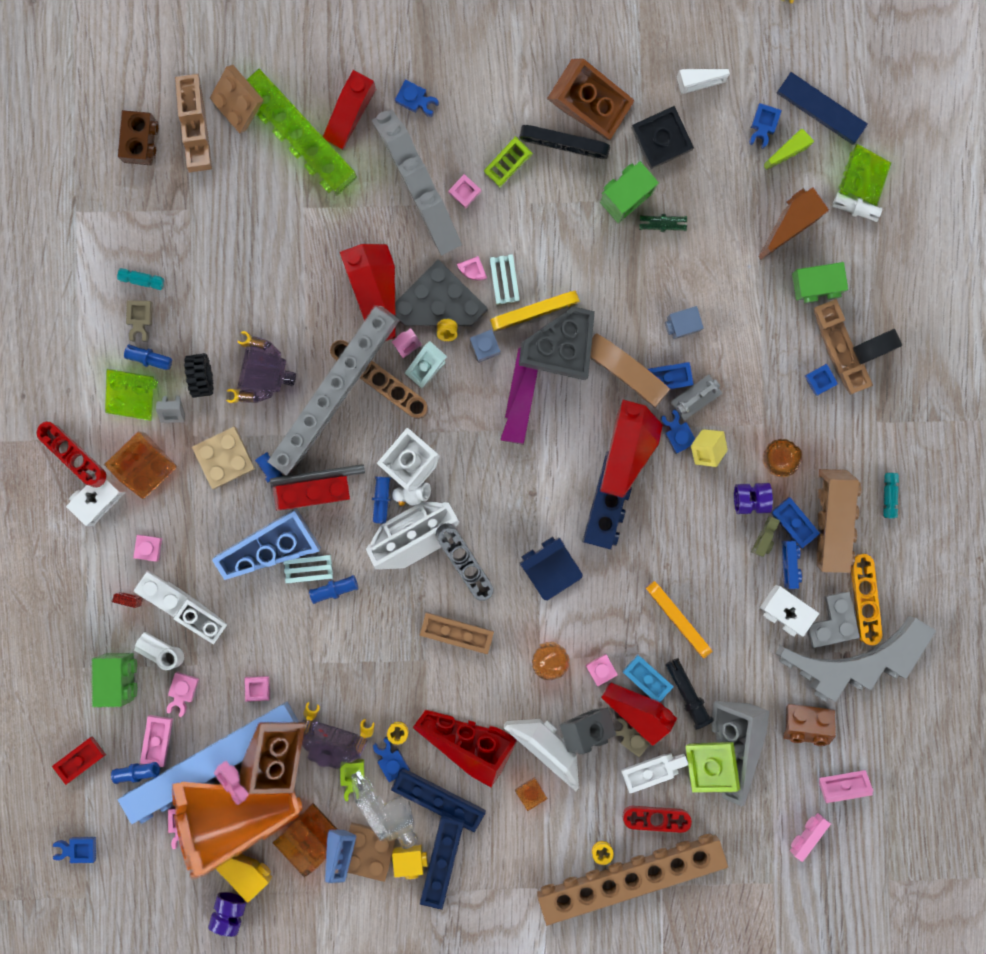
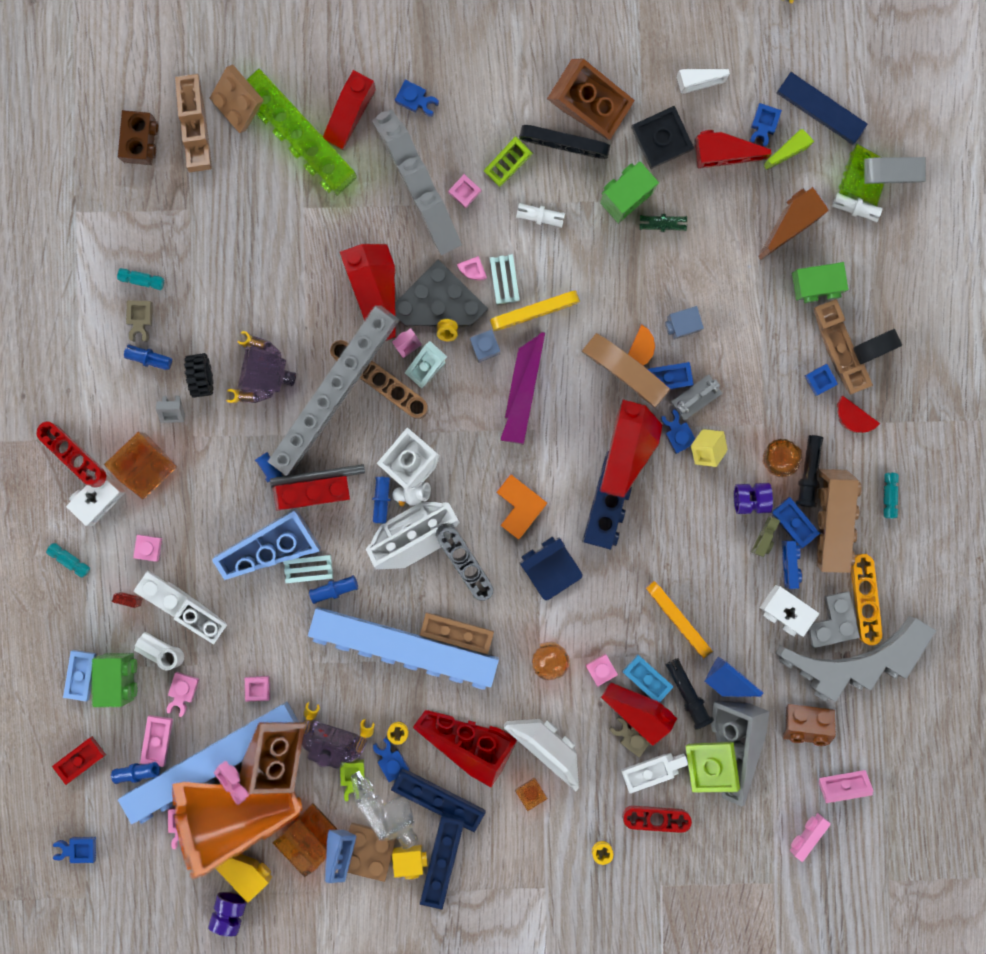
clear neon green hinge [105,369,158,421] -> none
tan plate [192,427,256,489] -> none
dark grey plate [519,306,595,380] -> none
medium nougat brick [537,834,728,926] -> none
dark grey brick [559,708,616,755] -> none
none -> teal axle [46,543,90,578]
none -> light blue plate [63,650,97,701]
none -> light blue brick [308,607,499,690]
none -> orange tile [496,474,547,540]
none -> white pin [516,203,565,228]
none -> orange tile [628,324,655,366]
none -> red slope [694,130,772,169]
none -> blue slope [704,657,763,697]
none -> black pin [795,435,824,508]
none -> red tile [837,396,880,433]
none -> light grey beam [864,157,926,184]

